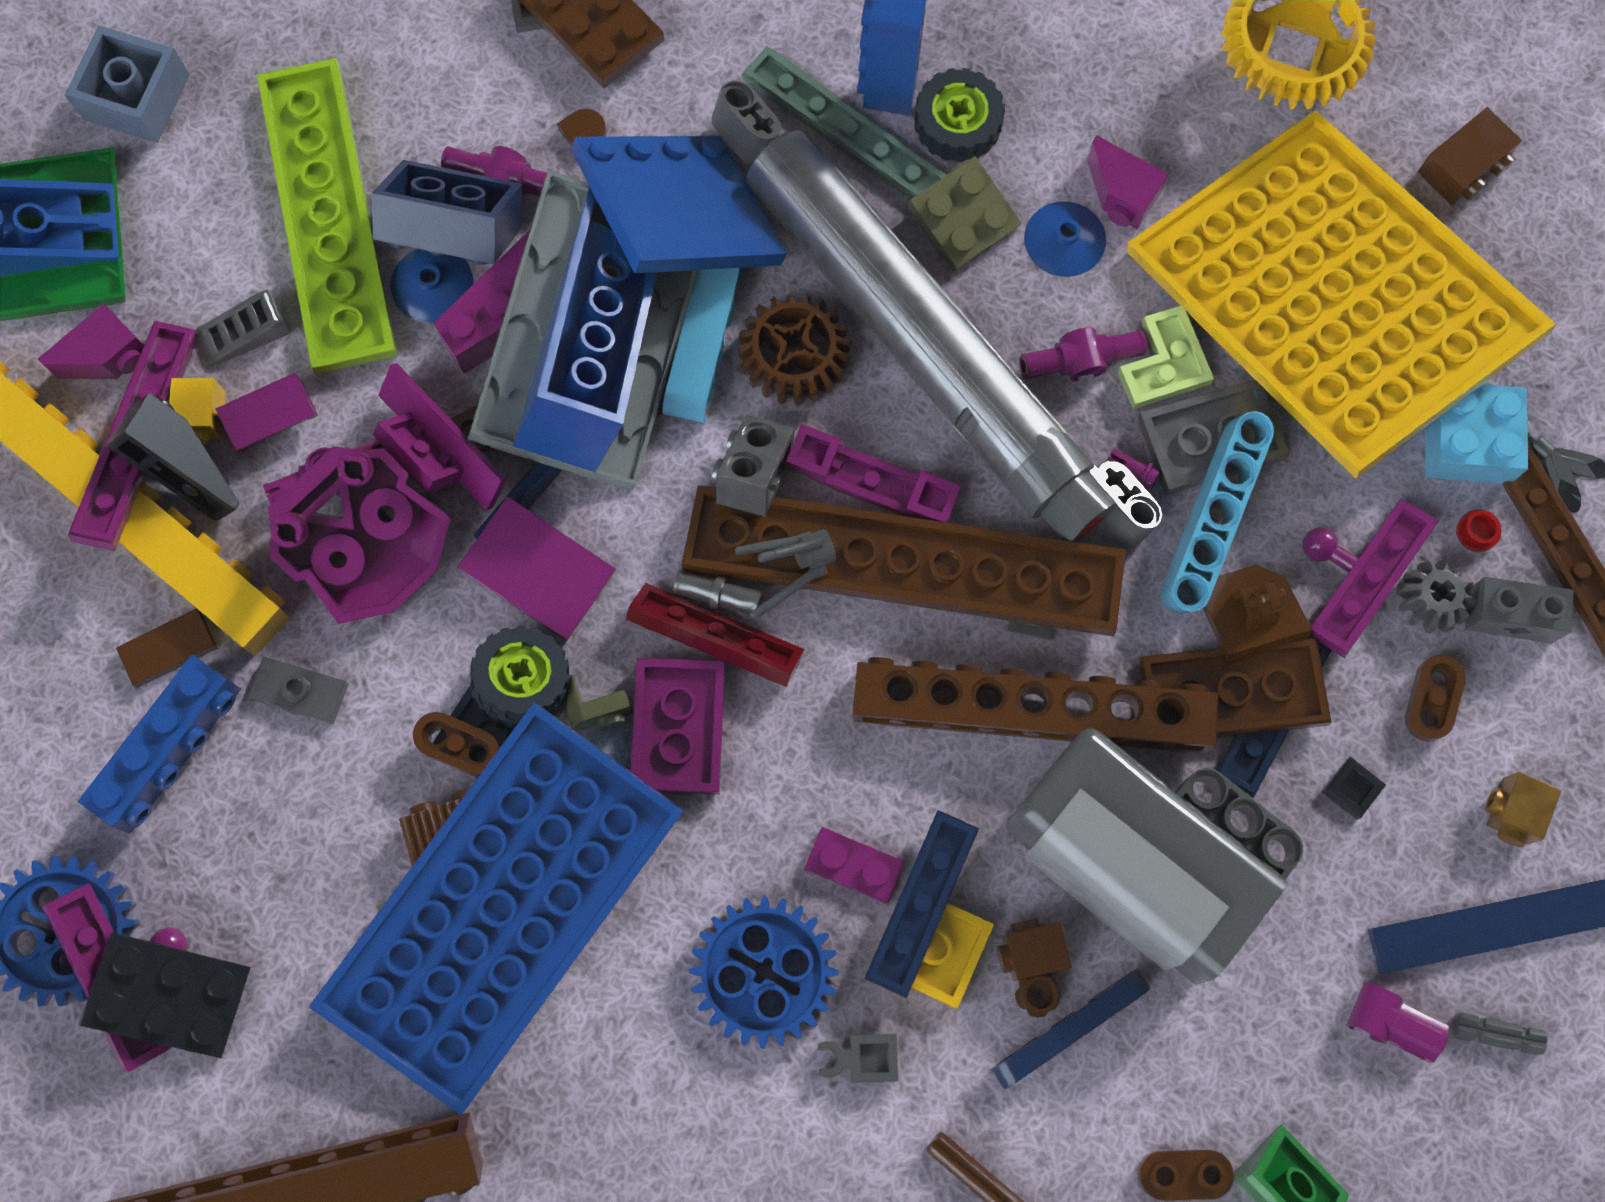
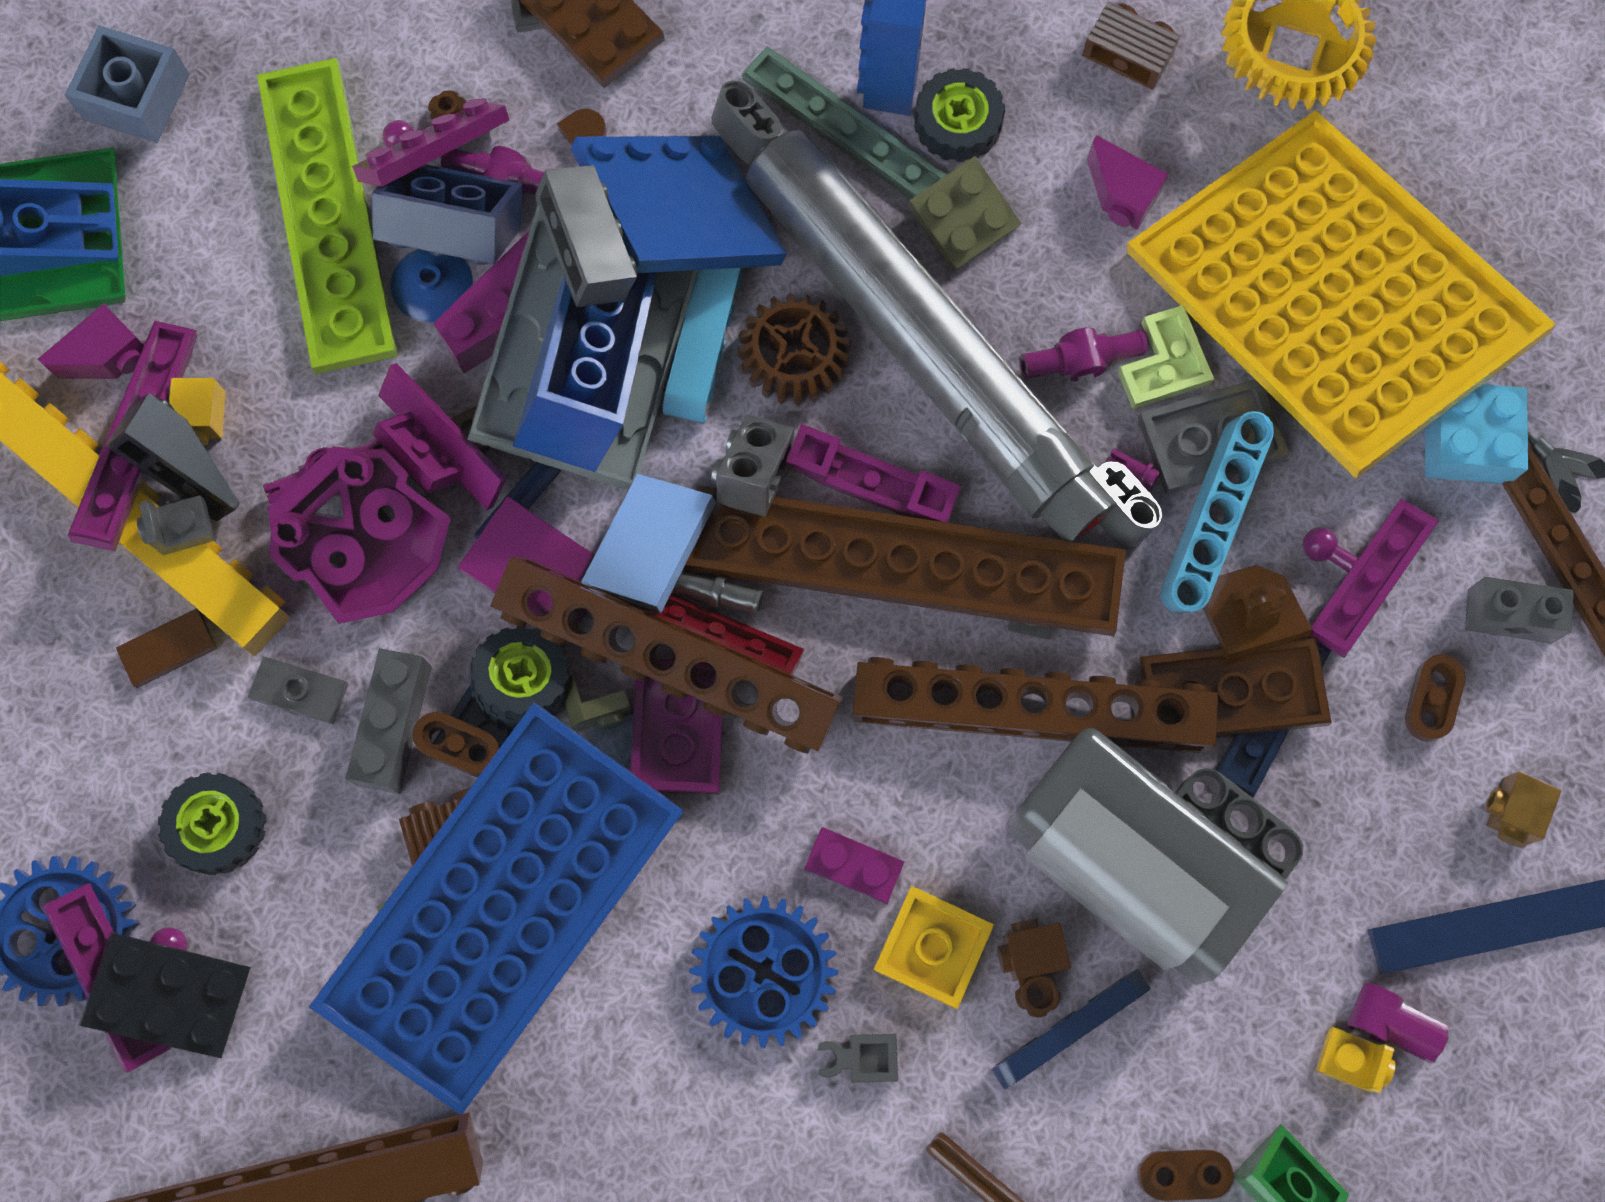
blue brick [77,655,241,833] -> none
flat silver slope [196,289,290,367] -> none
magenta hinge [215,373,318,452] -> none
dark grey plant [735,529,836,619] -> none
dark blue tile [864,810,979,998] -> none
blue dish [1024,201,1106,277] -> none
black tile [1321,757,1386,820] -> none
flat silver gear [1396,560,1476,633] -> none
reddish brown brick [1417,107,1523,206] -> none
dark grey axle [1452,1013,1548,1055] -> none
red plate [1456,509,1501,552] -> none
none -> flat silver bracket [137,496,215,555]
none -> black wheel [157,772,266,875]
none -> dark grey brick [345,648,432,794]
none -> magenta plate [352,98,510,187]
none -> reddish brown plate [428,90,467,121]
none -> reddish brown brick [490,556,844,754]
none -> brick [535,165,637,307]
none -> light blue tile [581,474,716,613]
none -> brick [1082,1,1181,90]
none -> yellow bracket [1315,1027,1396,1093]

